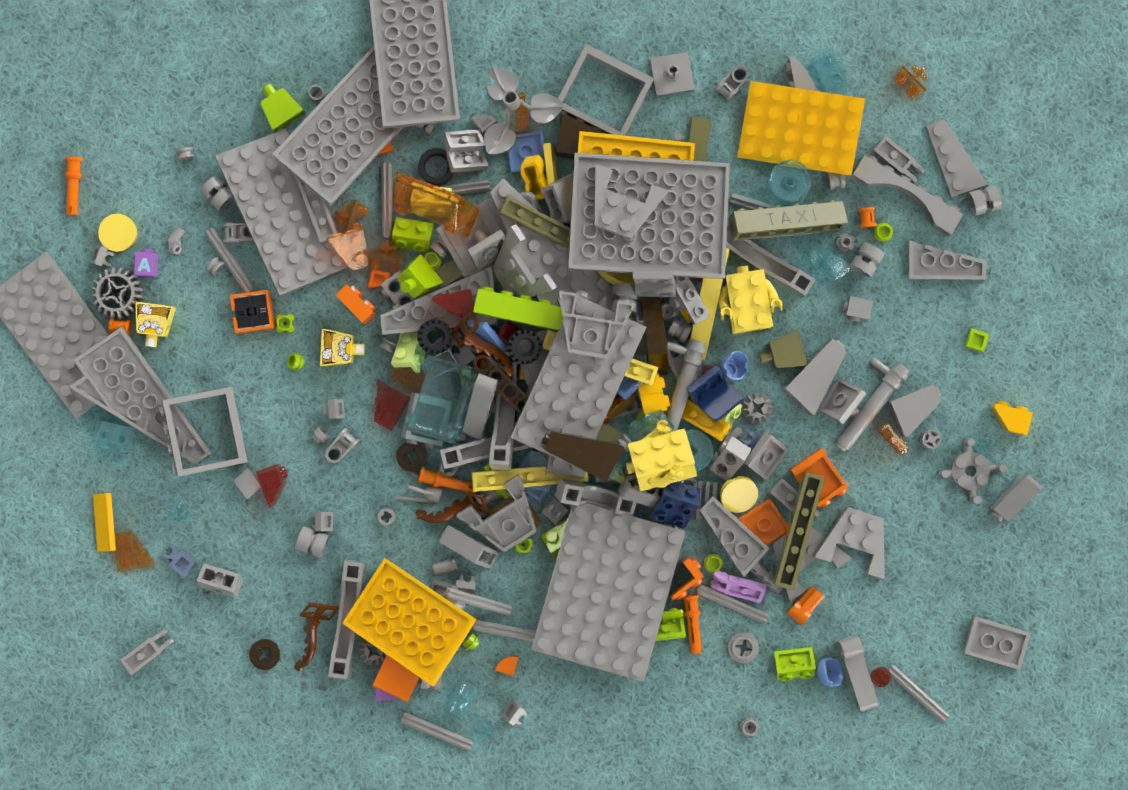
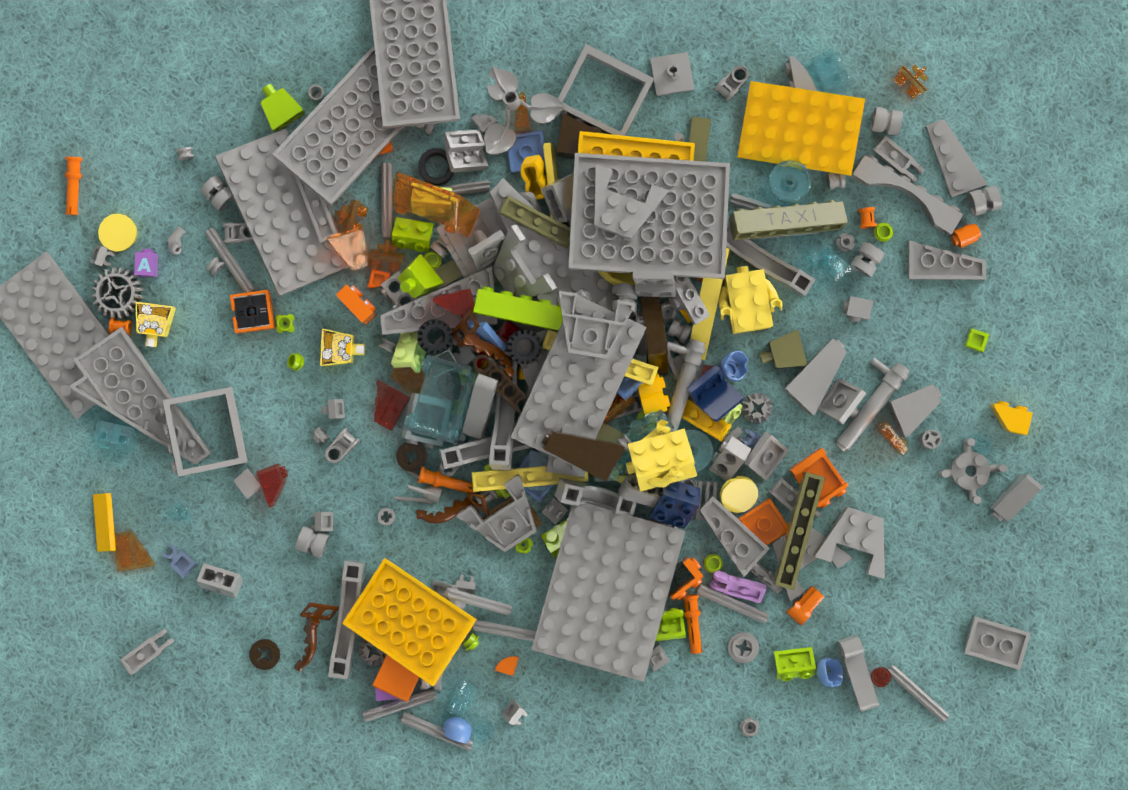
light grey pin [433,557,458,576] -> none
light grey slope [439,525,499,569] -> none
none -> light grey axle [363,689,437,722]
none -> medium blue hair [442,717,472,743]
none -> light grey tile [649,644,670,672]
none -> light grey wheel [870,106,903,136]
none -> orange brick [951,224,981,249]

